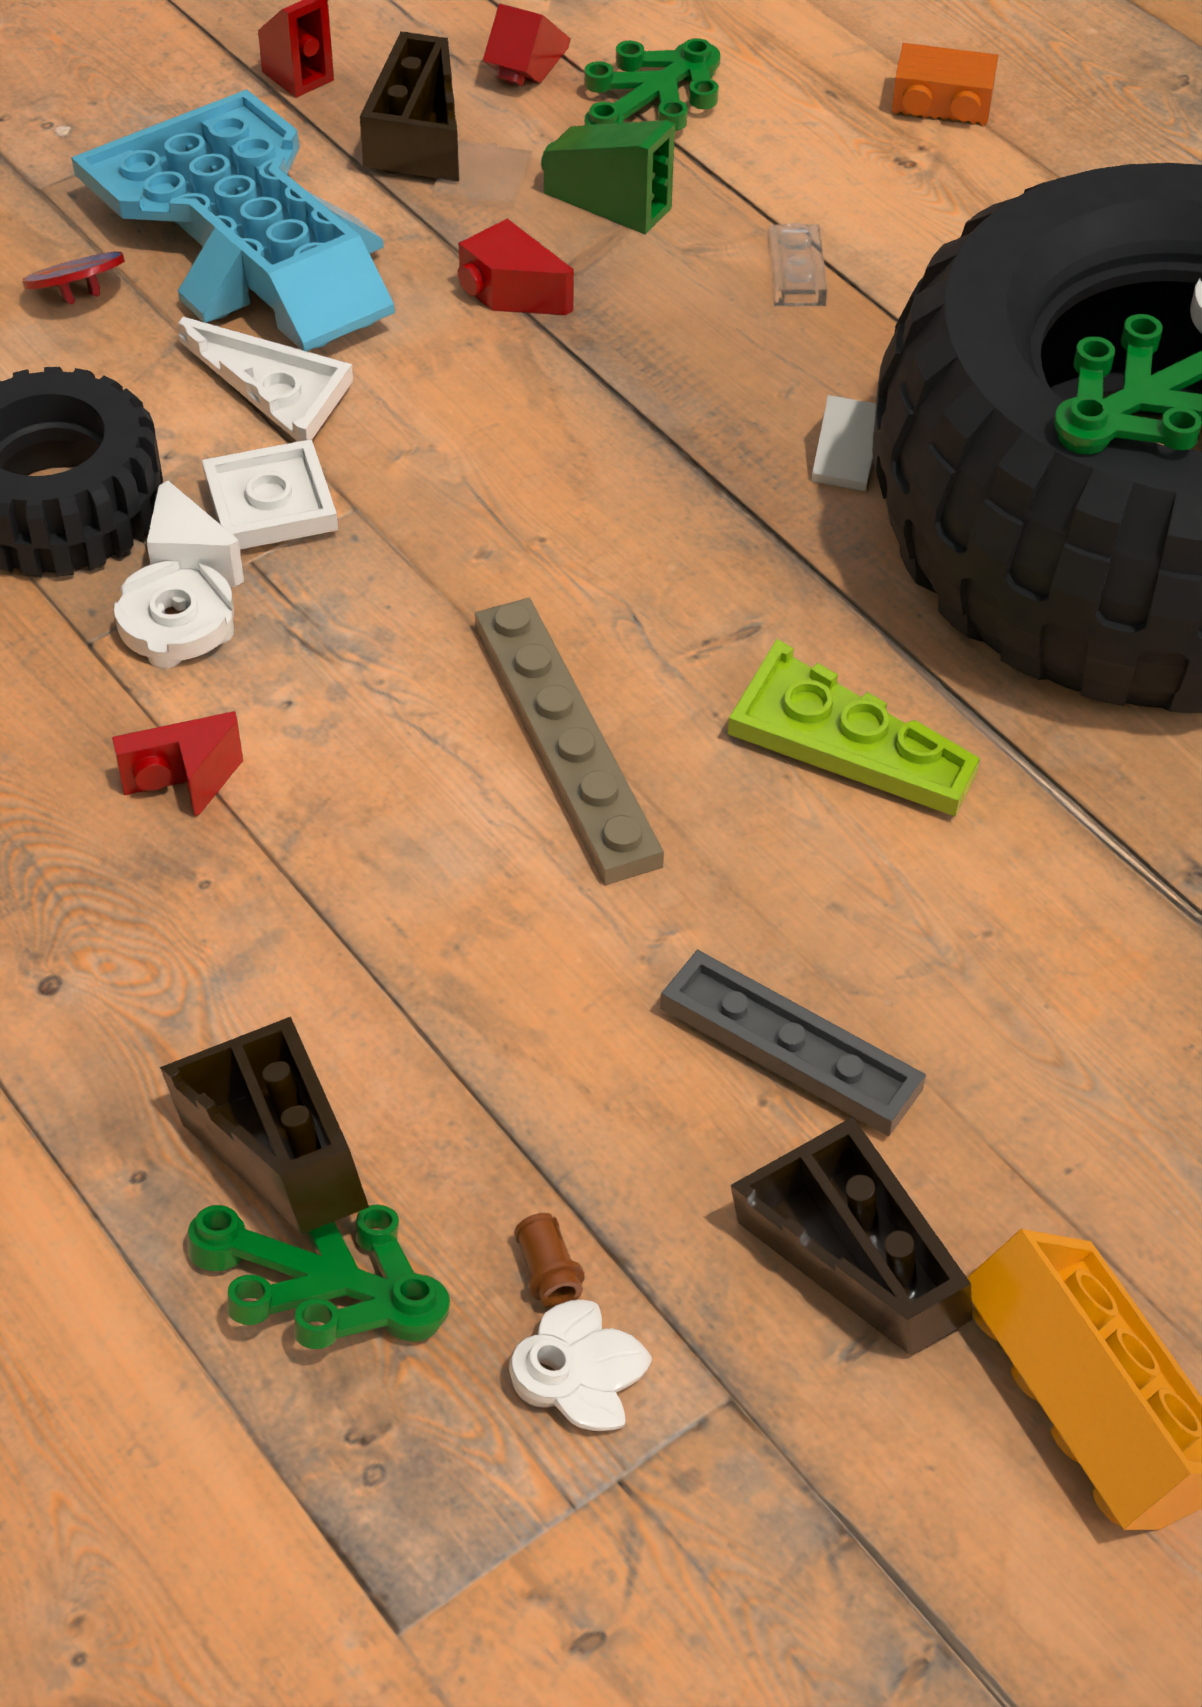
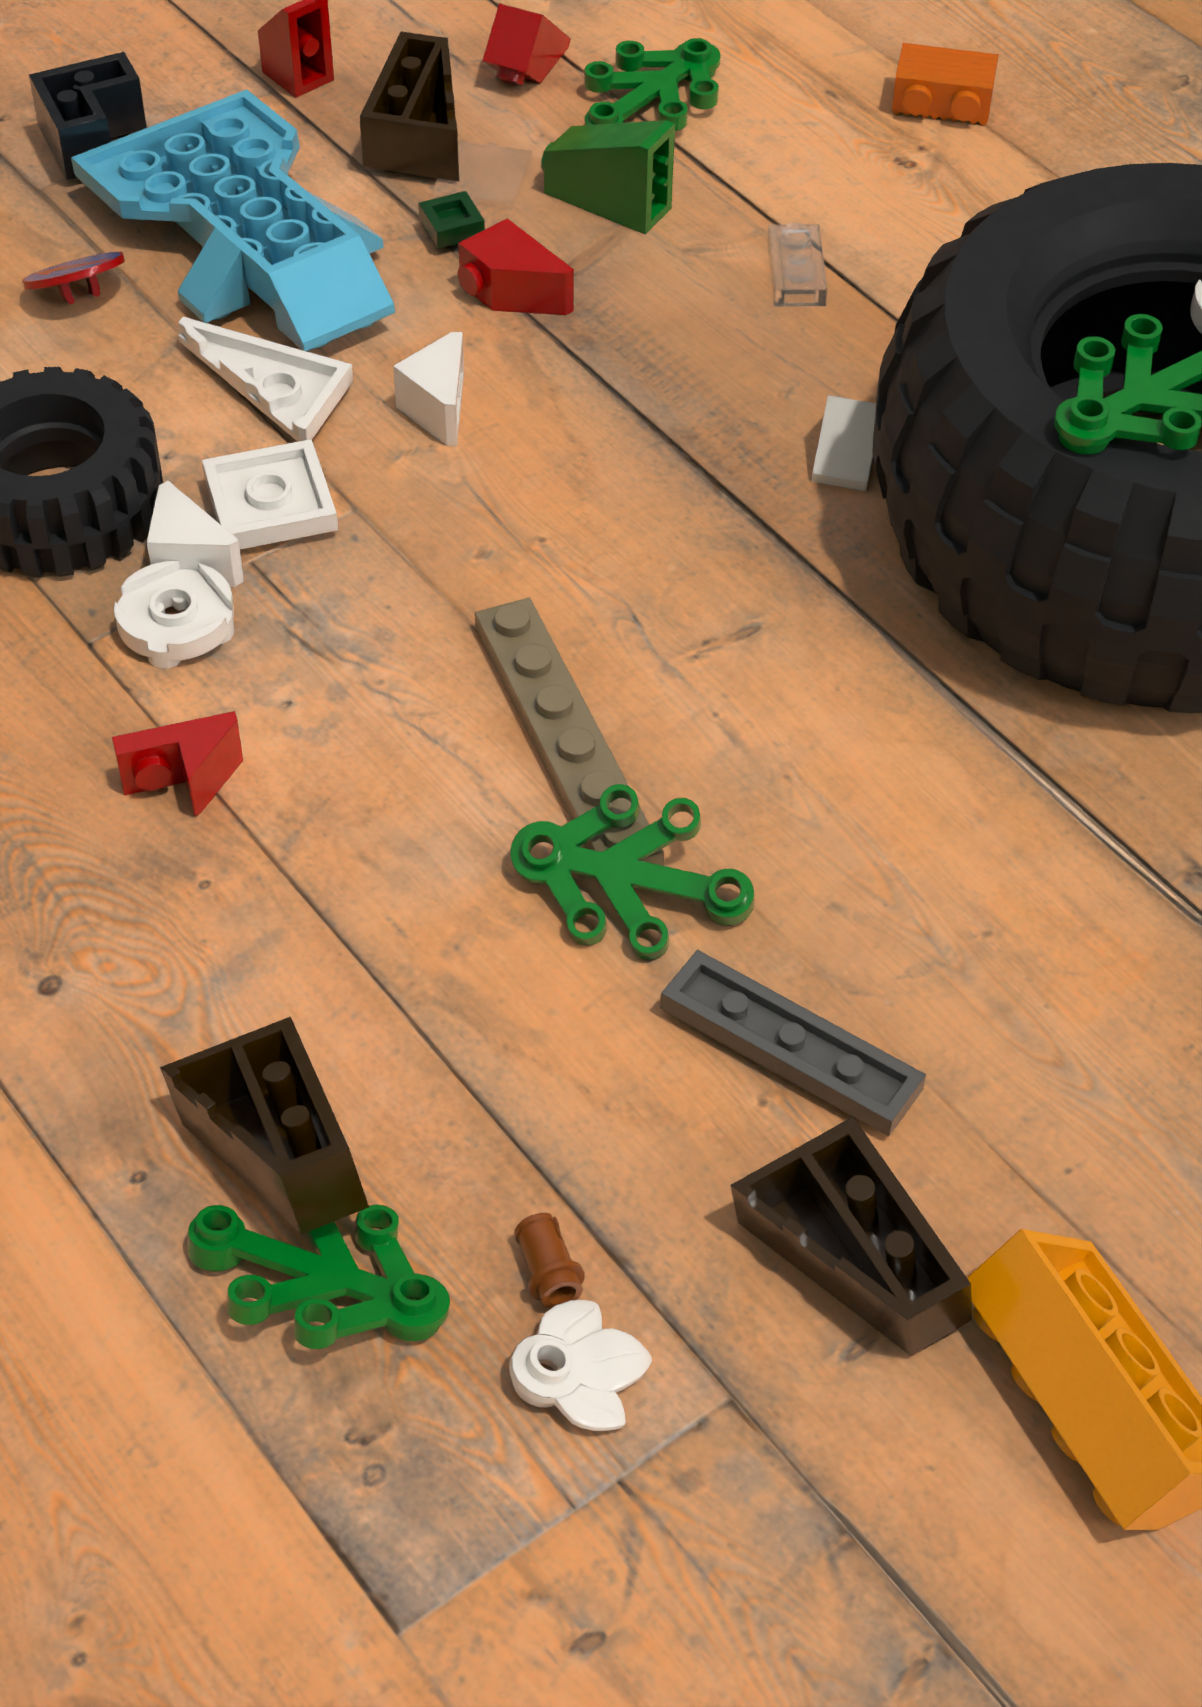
lime wing [728,639,980,816] -> none
none -> black brick [29,52,147,180]
none -> white slope [393,332,464,446]
none -> dark green plate [418,191,485,249]
none -> green plant [510,784,755,960]

